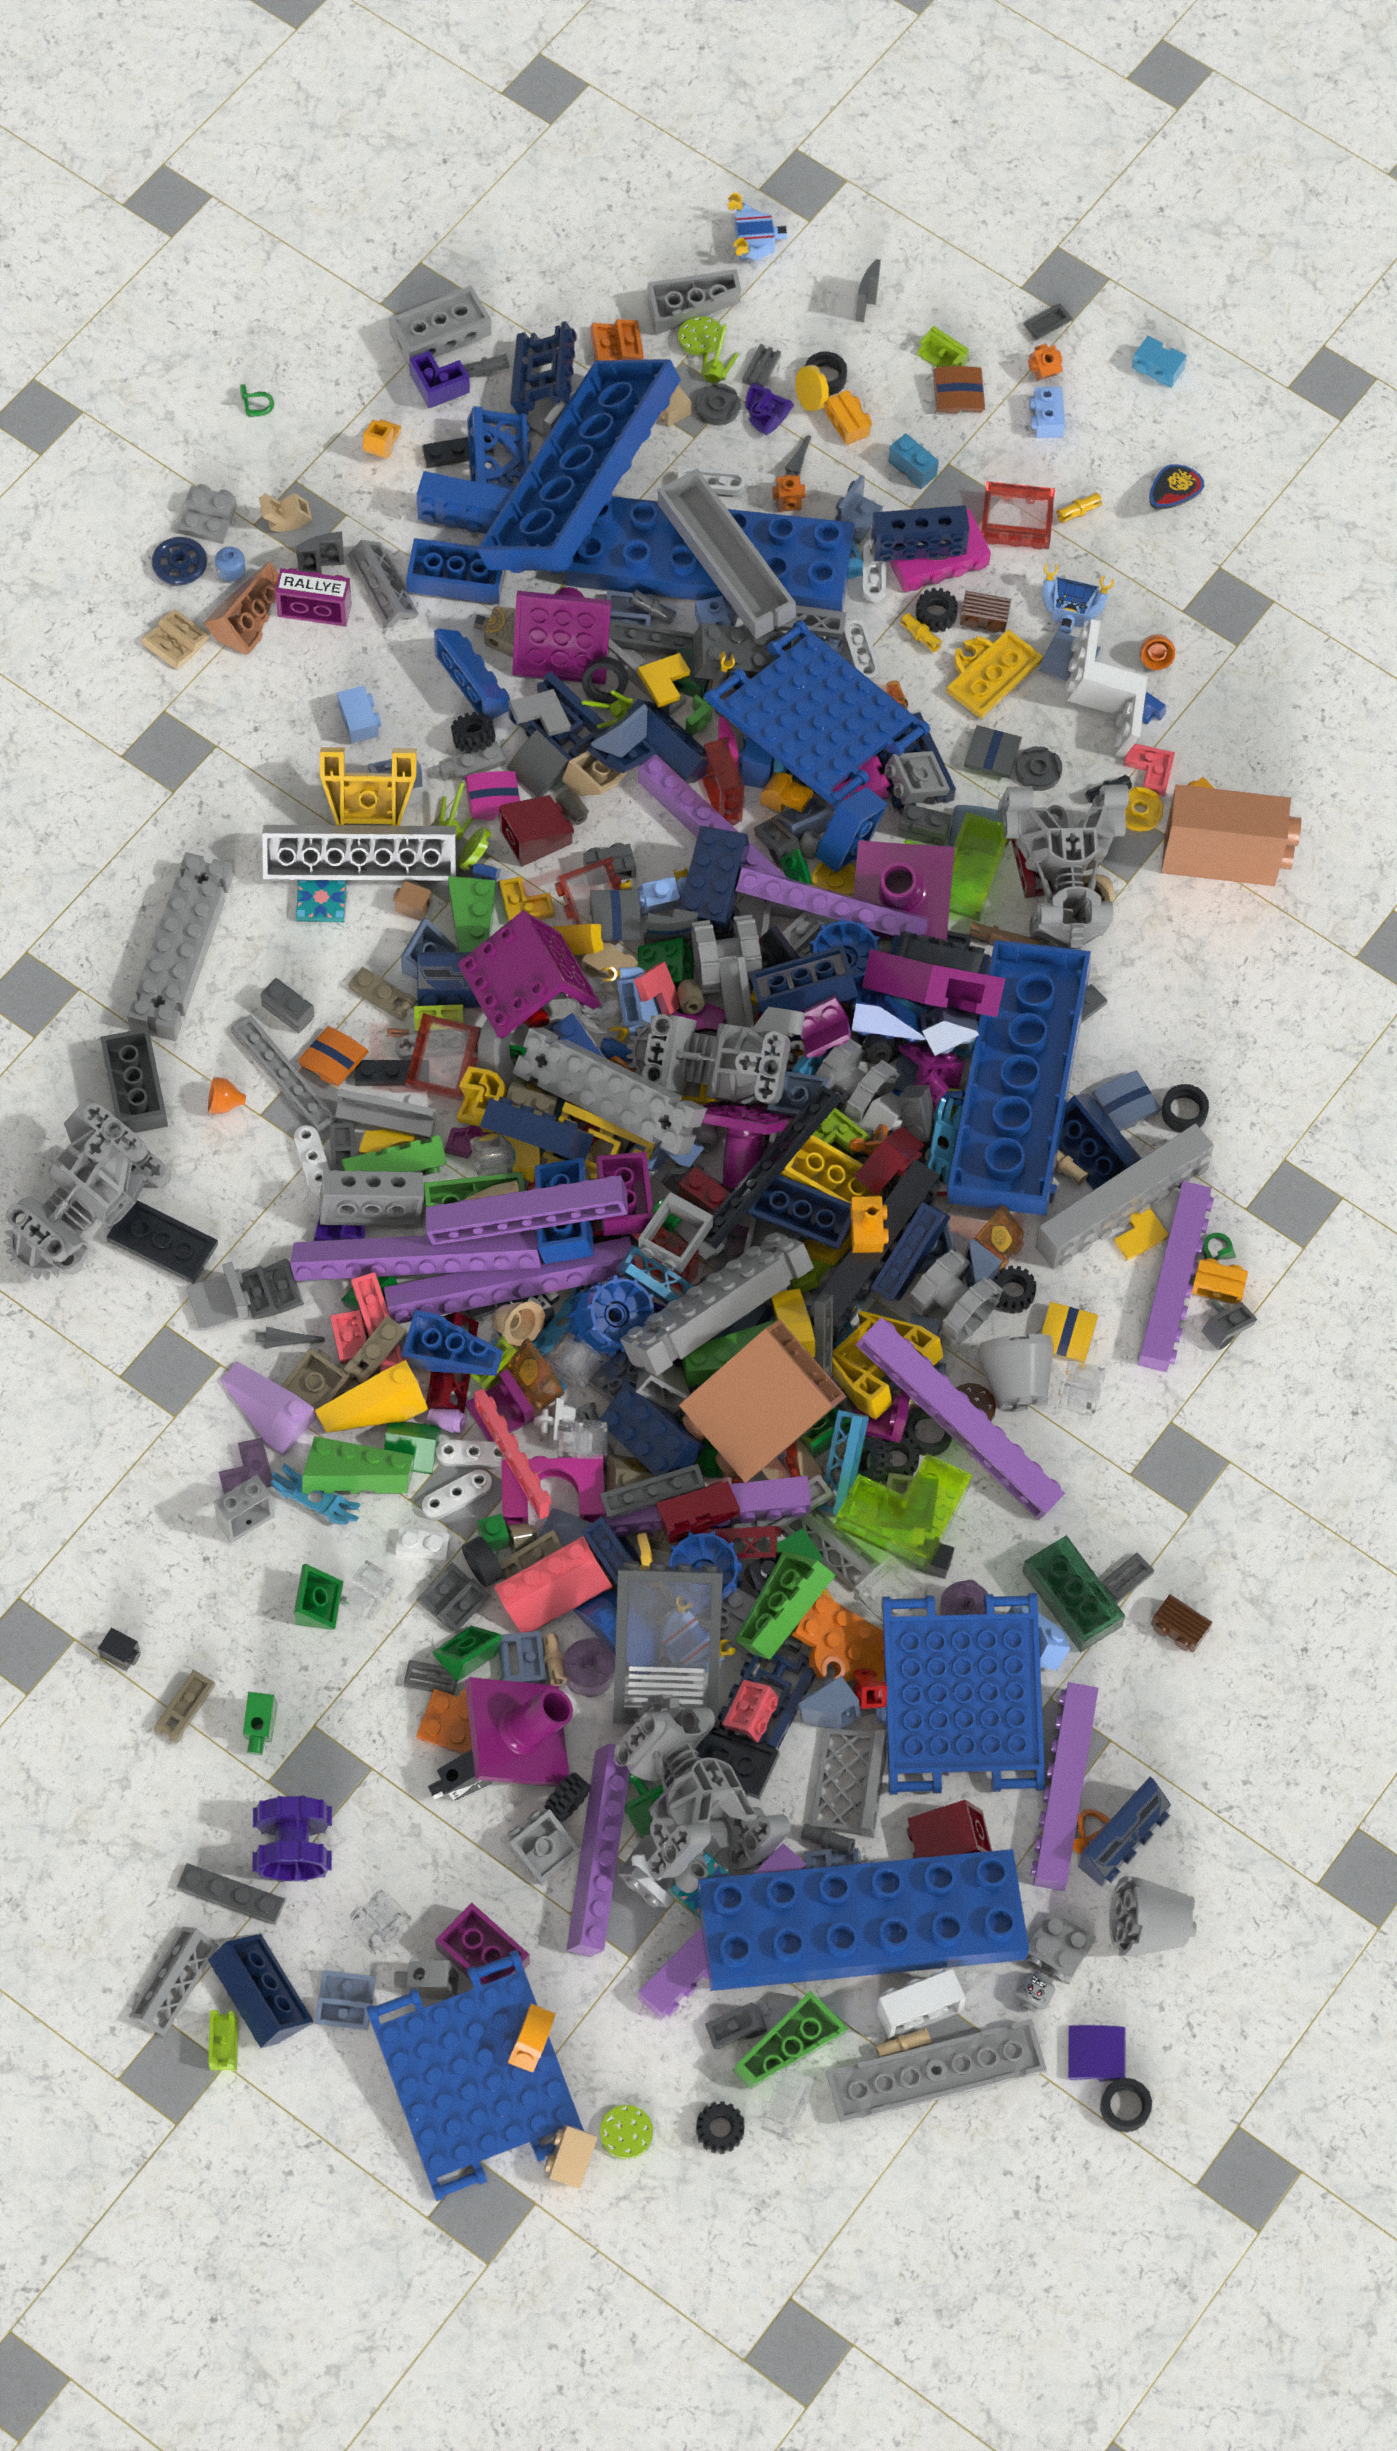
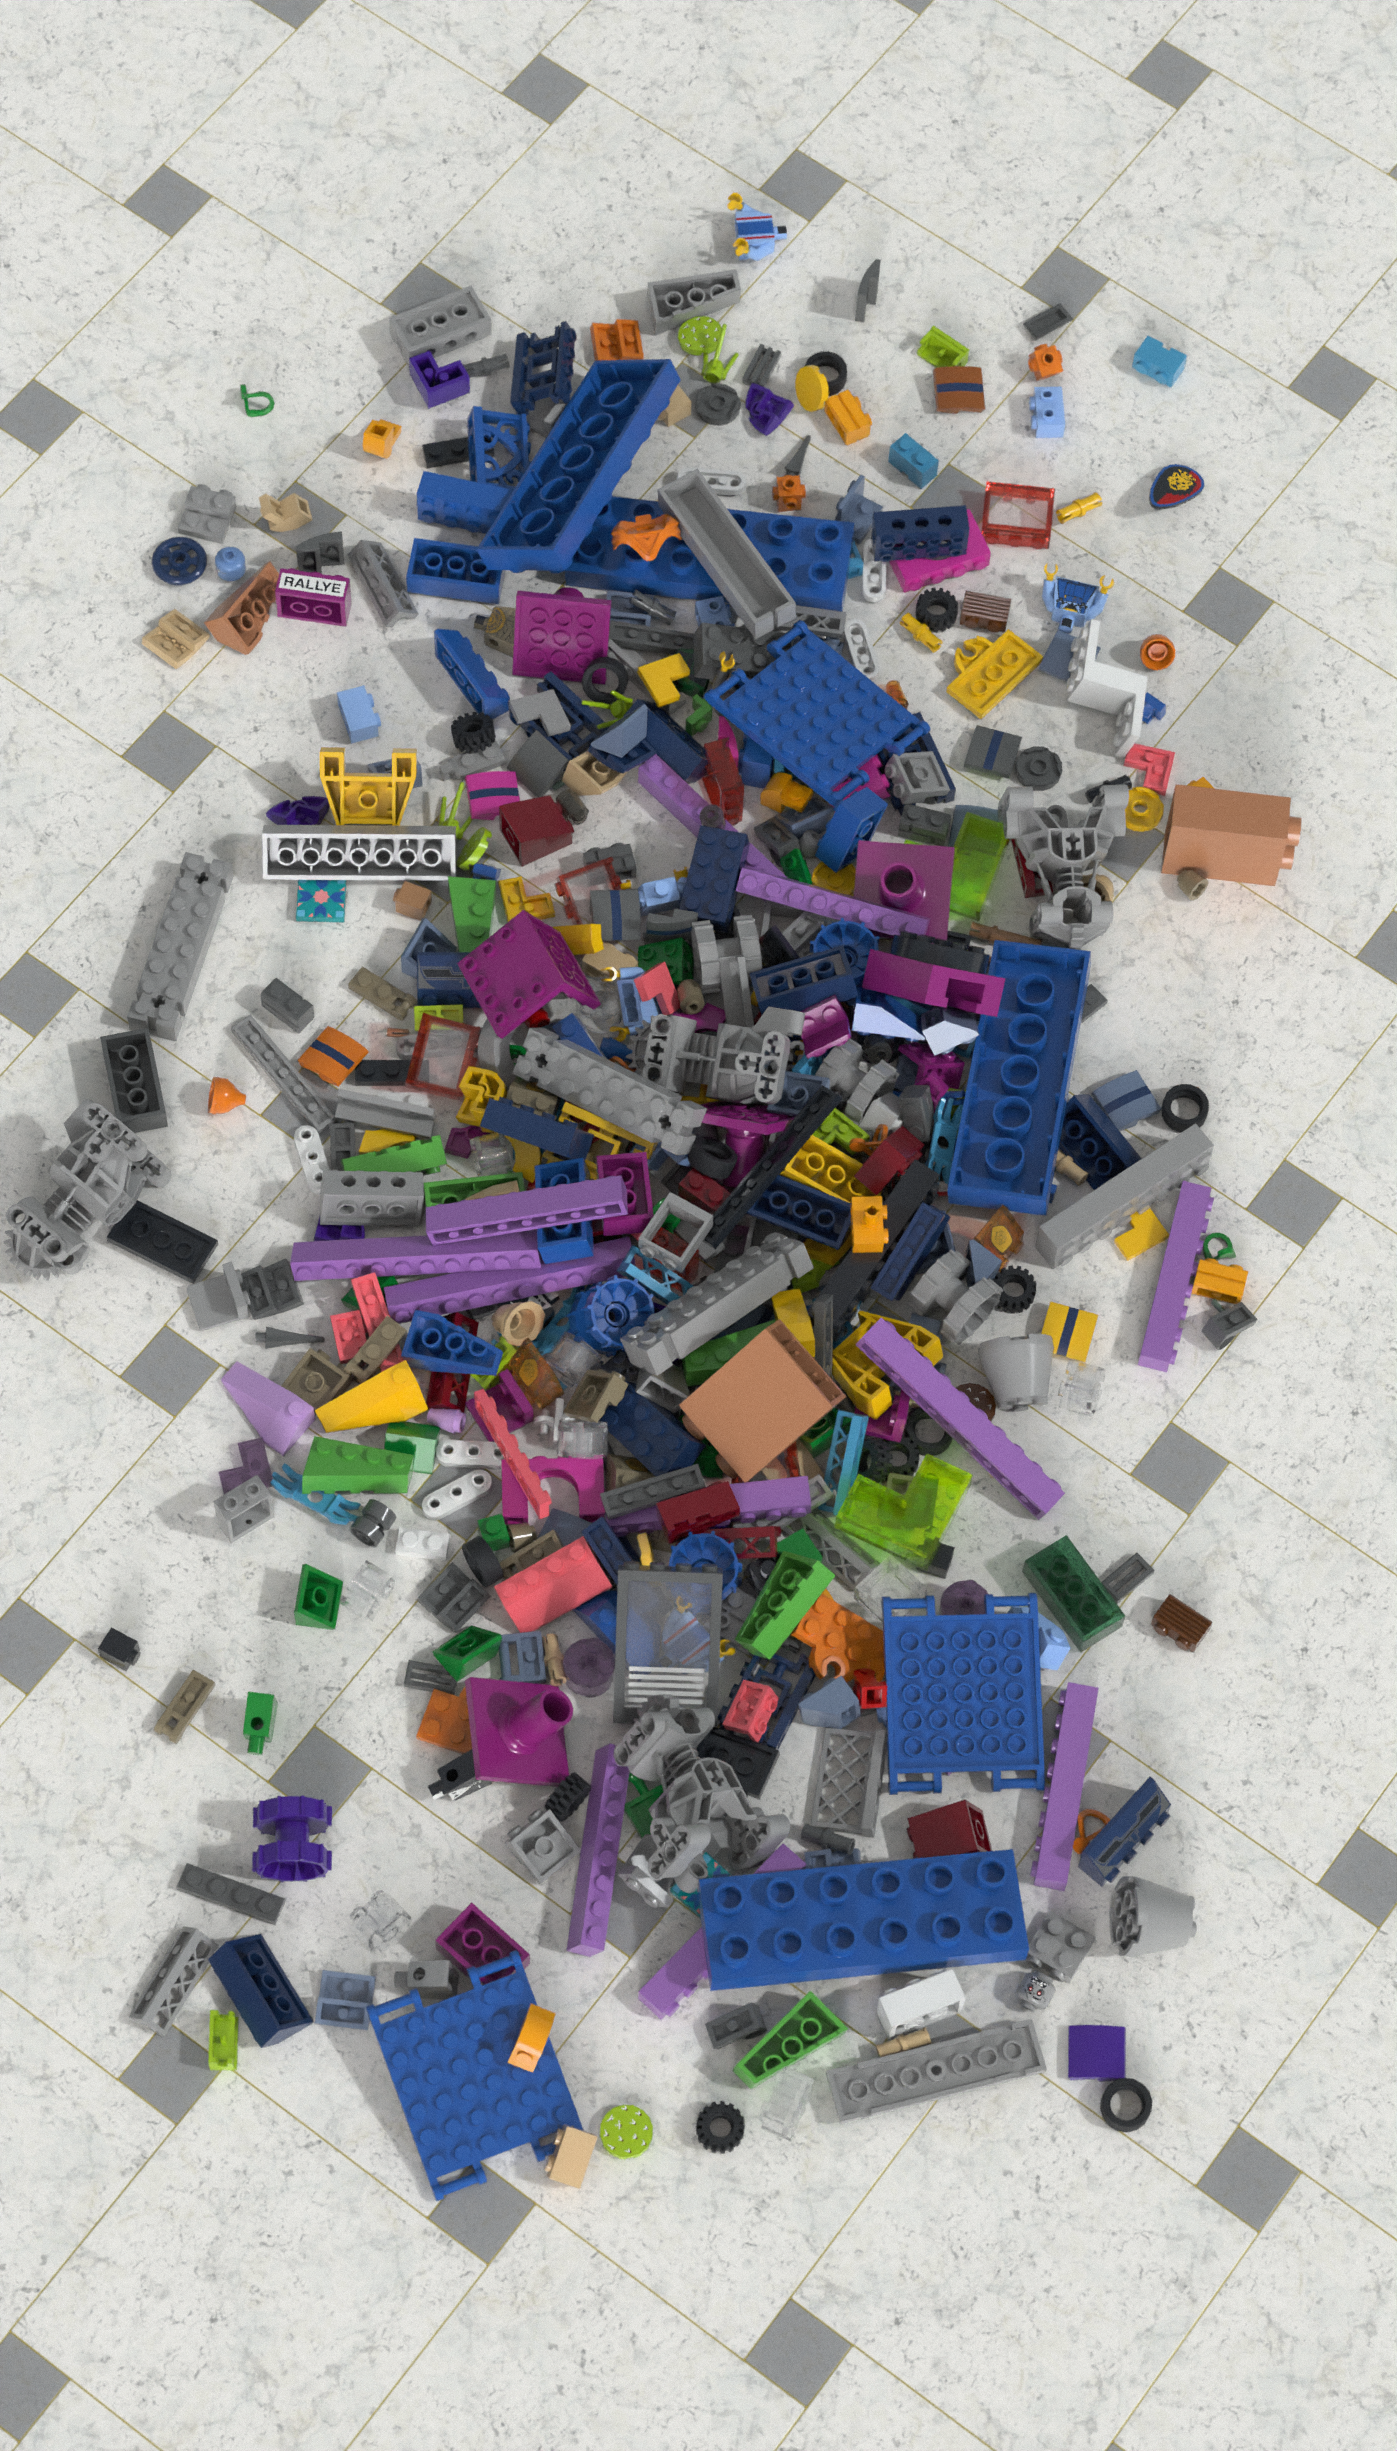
none -> dark purple brick [266,796,330,825]
none -> dark grey wheel [349,1499,397,1548]
none -> dark tan plate [563,1369,629,1423]
none -> orange piece [611,514,682,561]
none -> black tyre [688,1137,737,1179]
none -> clear smoke brick [699,805,726,830]
none -> dark tan hat [1177,870,1208,901]

